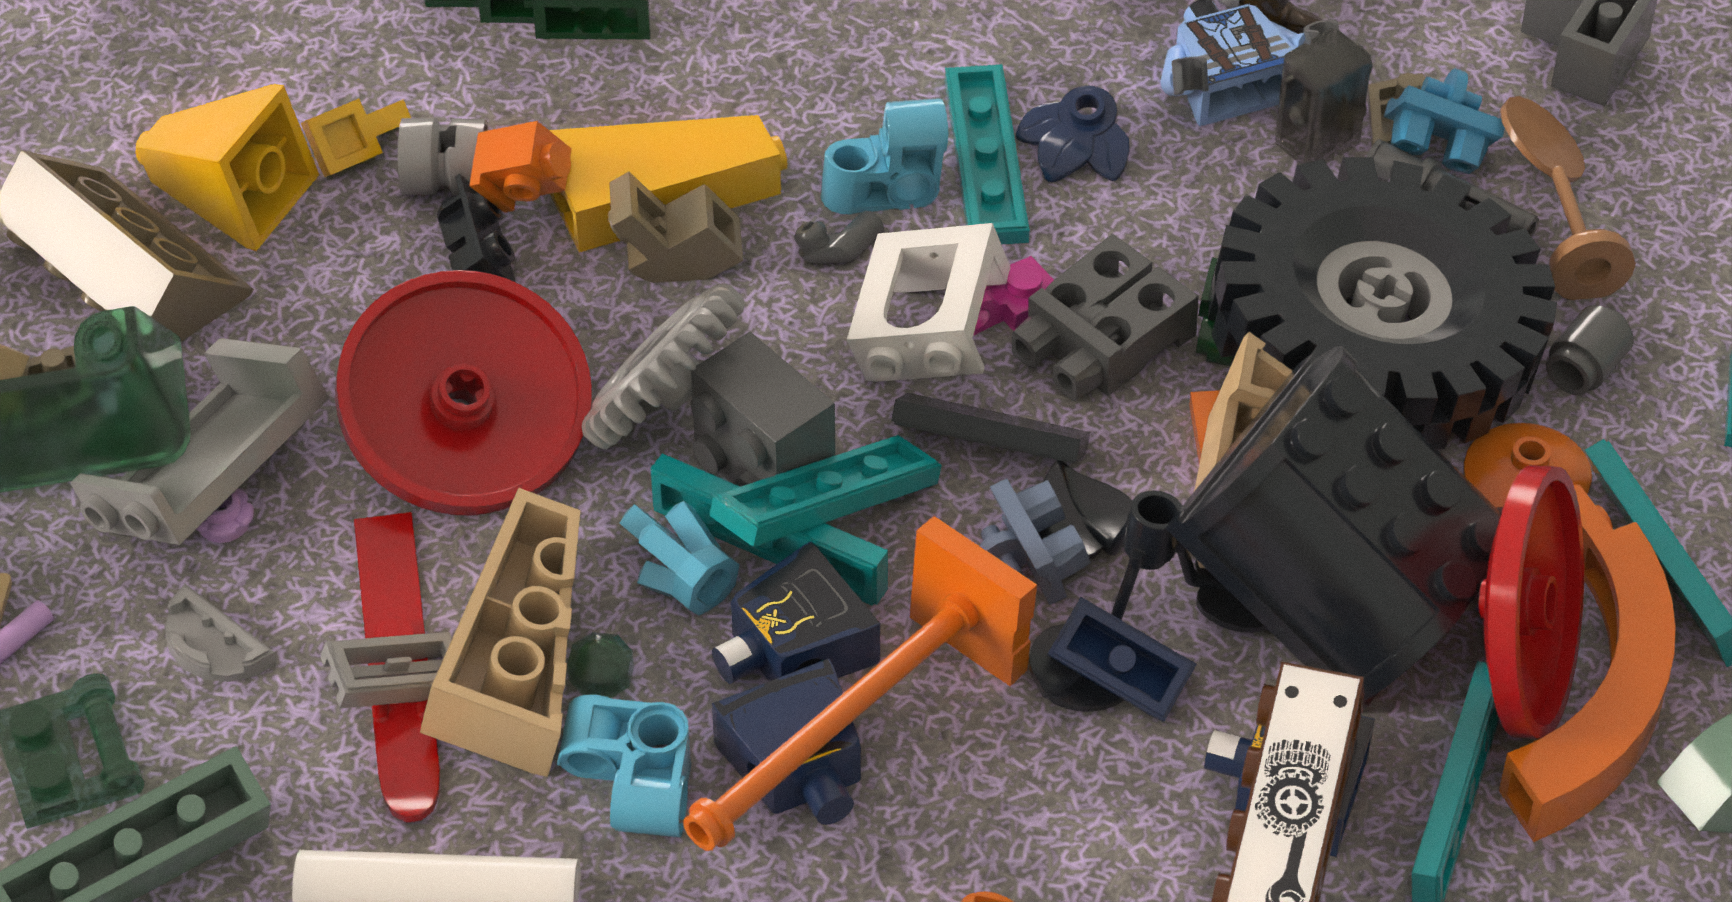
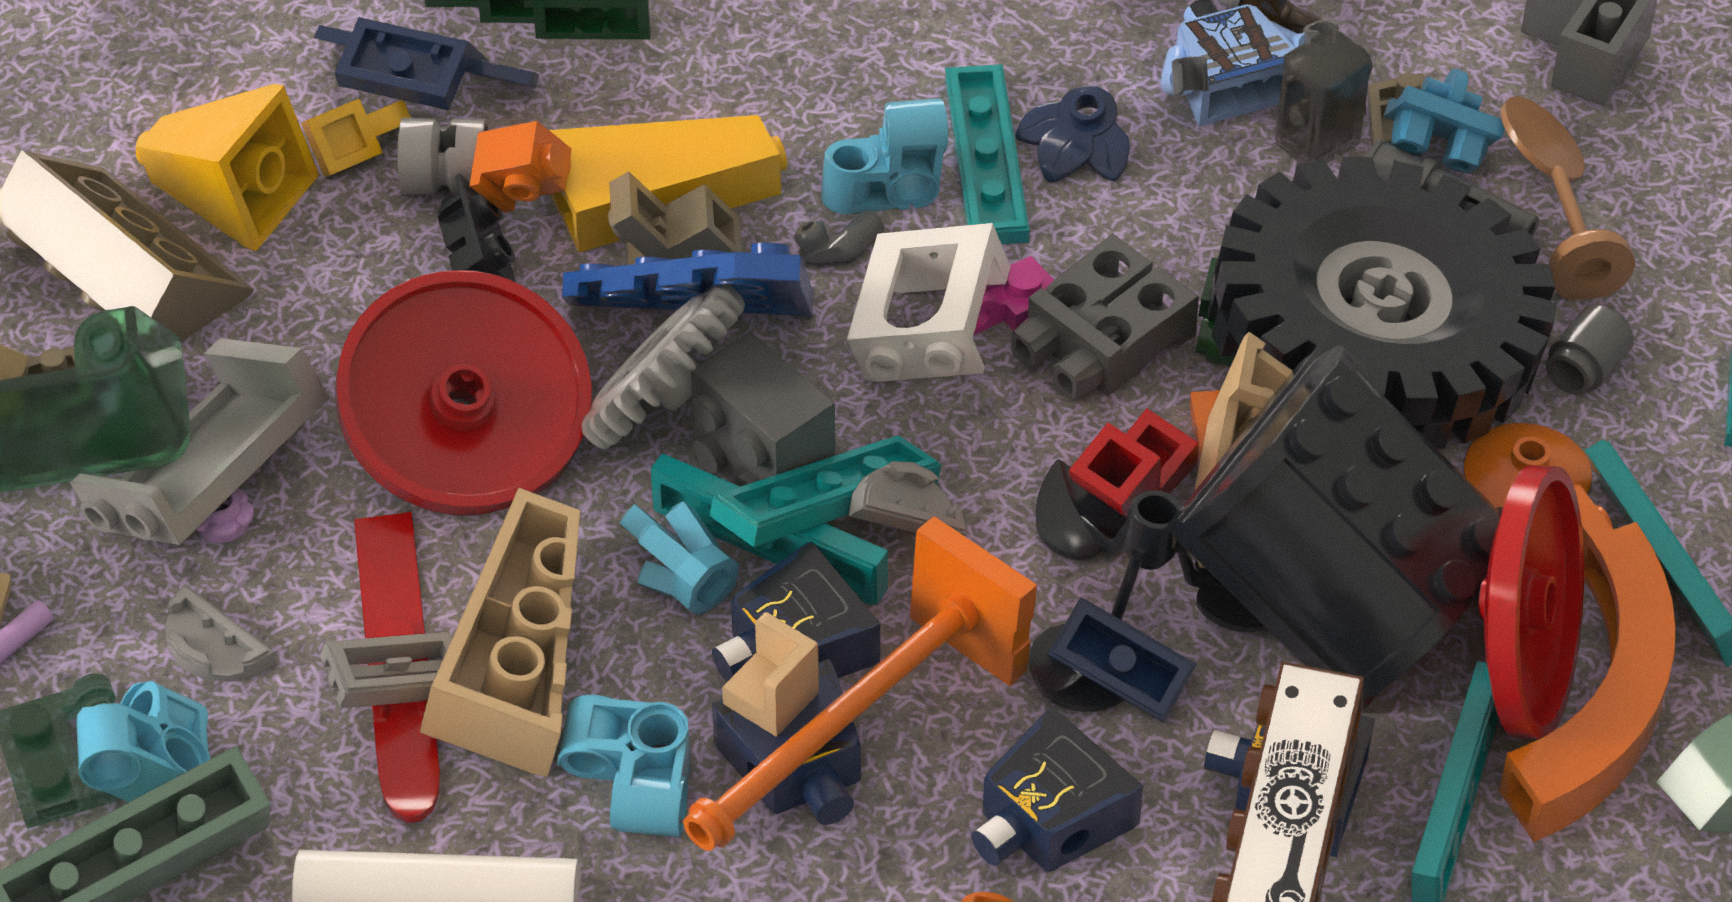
clear green tile [567,632,634,698] -> none
black tile [891,393,1090,463] -> none
sand blue hips [979,478,1091,605] -> none
none -> medium azure piece [77,681,211,802]
none -> dark blue plate [314,17,539,110]
none -> blue plate [562,242,814,316]
none -> tan panel [722,612,819,737]
none -> light grey tile [849,461,967,536]
none -> torso [971,707,1143,872]
none -> red brick [1069,408,1198,518]

